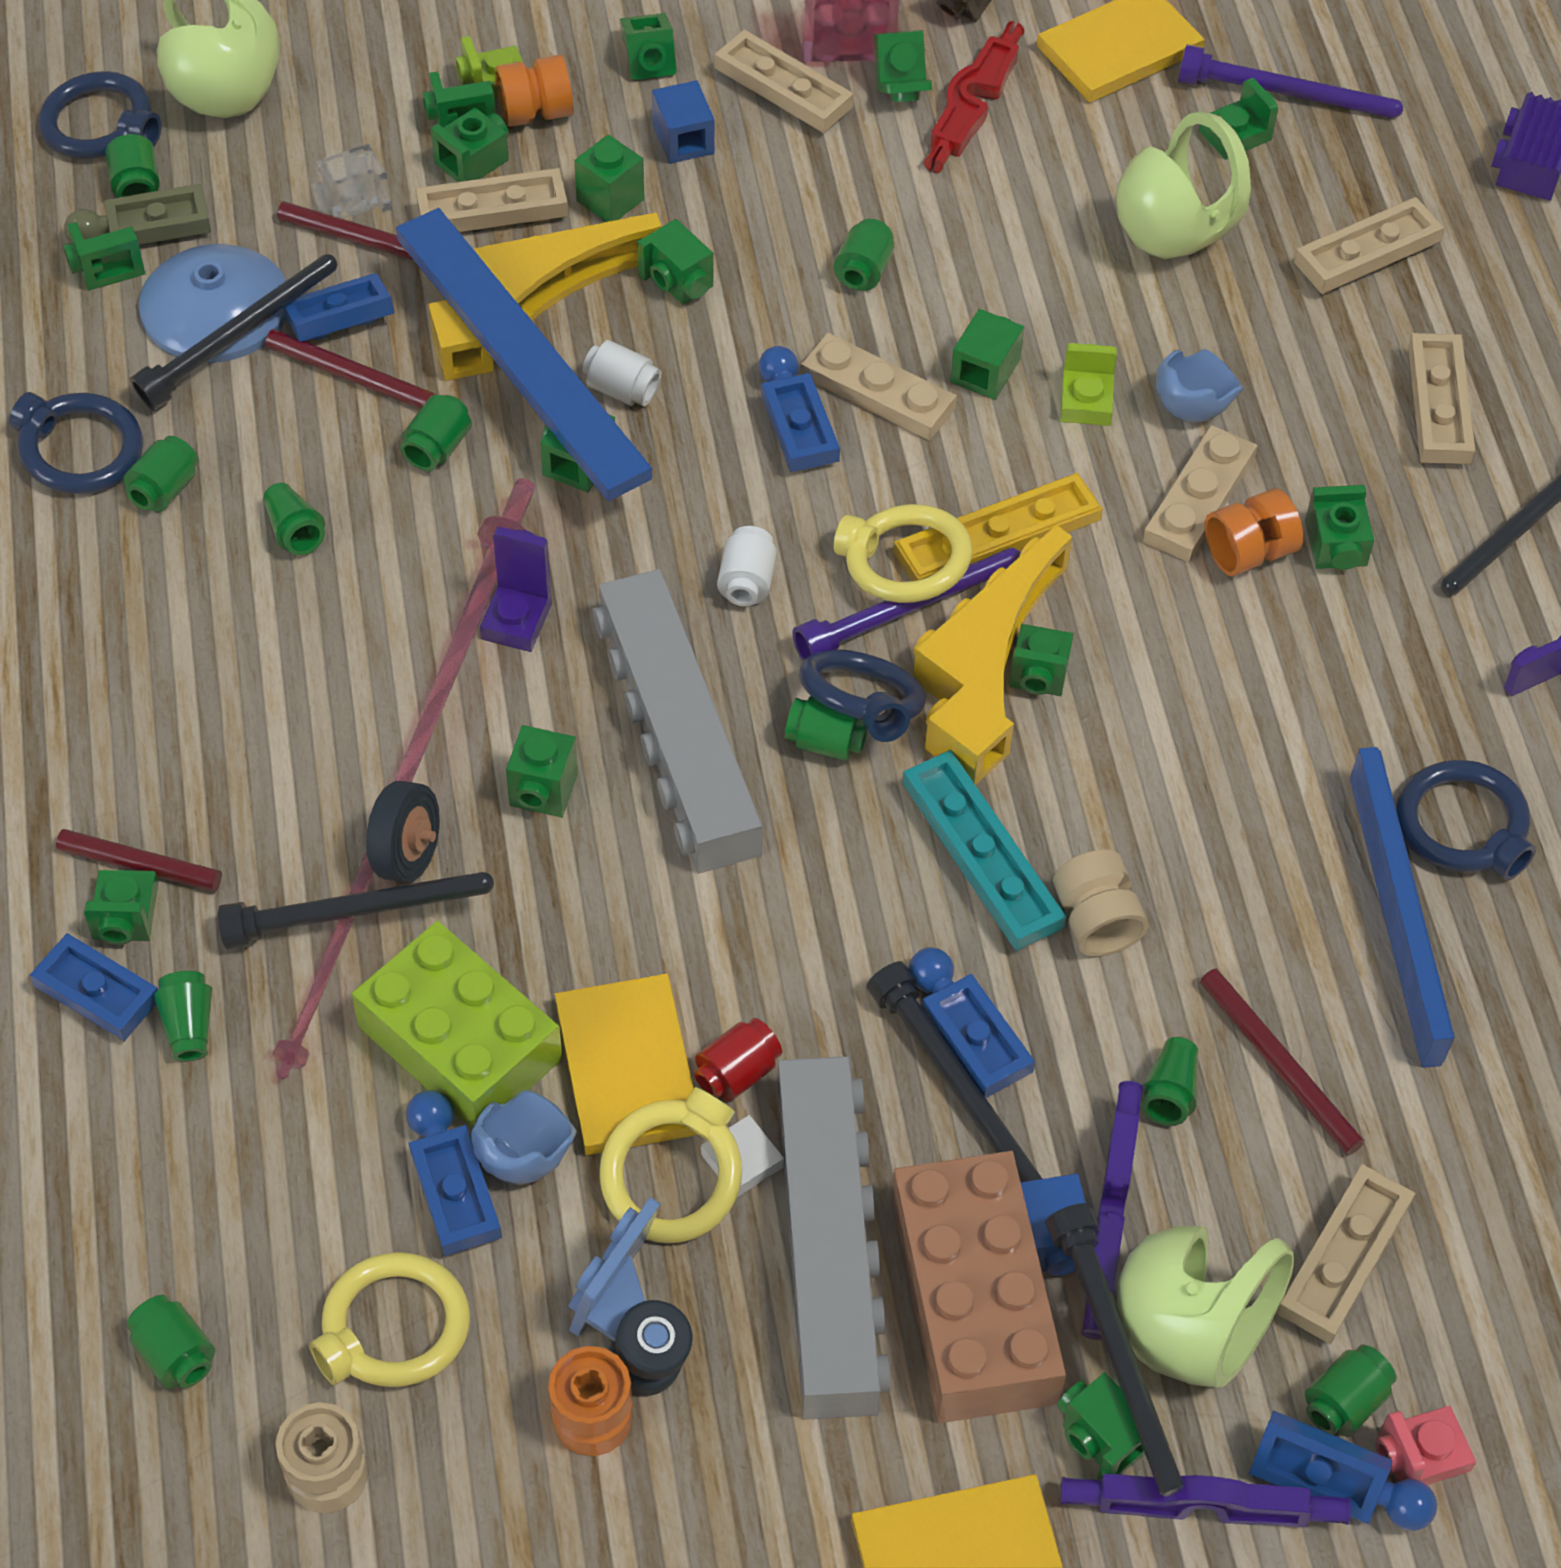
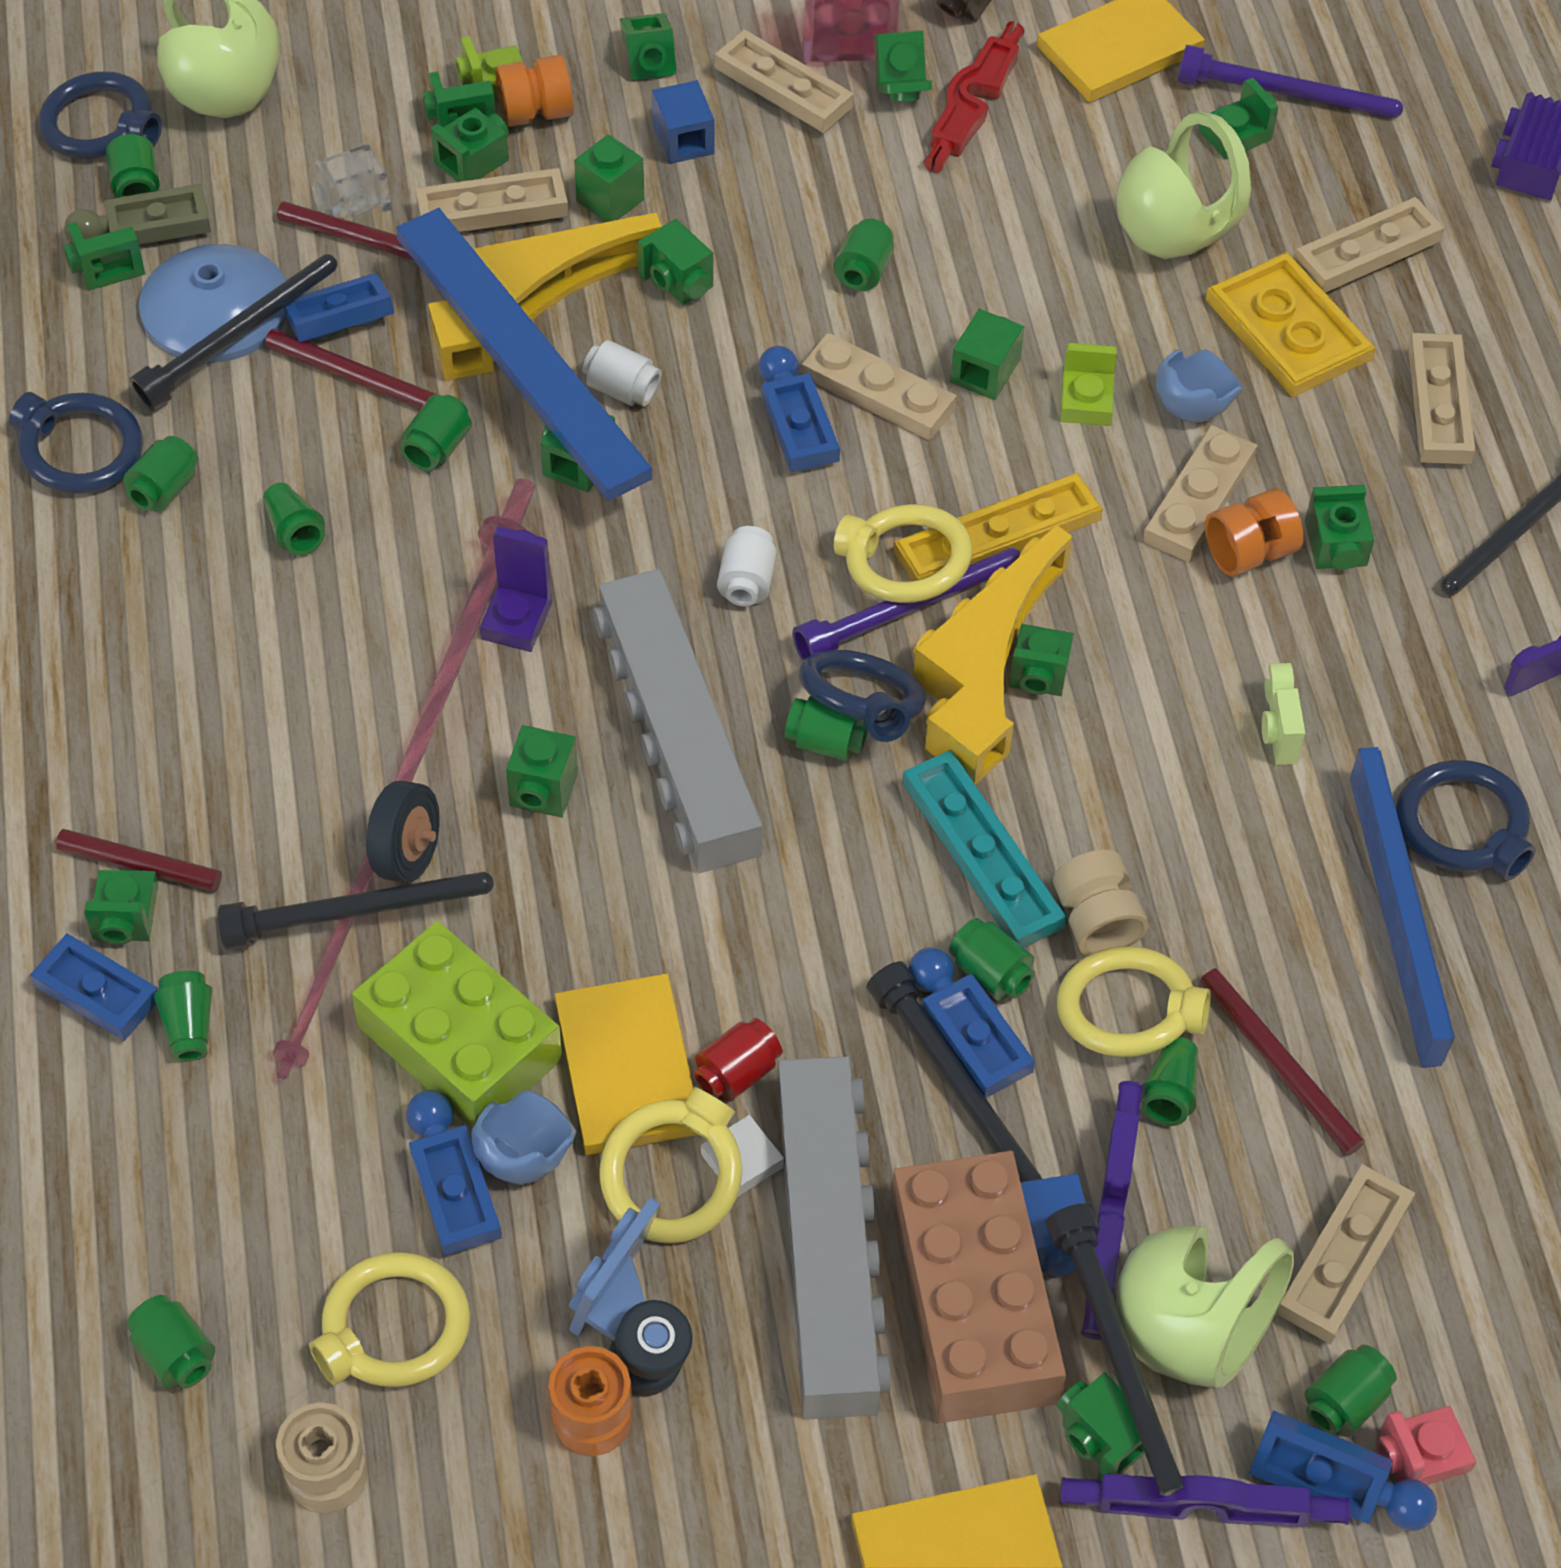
none -> green brick [949,918,1035,1001]
none -> light yellow piece [1057,946,1211,1057]
none -> yellow tile [1205,252,1376,398]
none -> yellowish green plate [1262,663,1306,765]

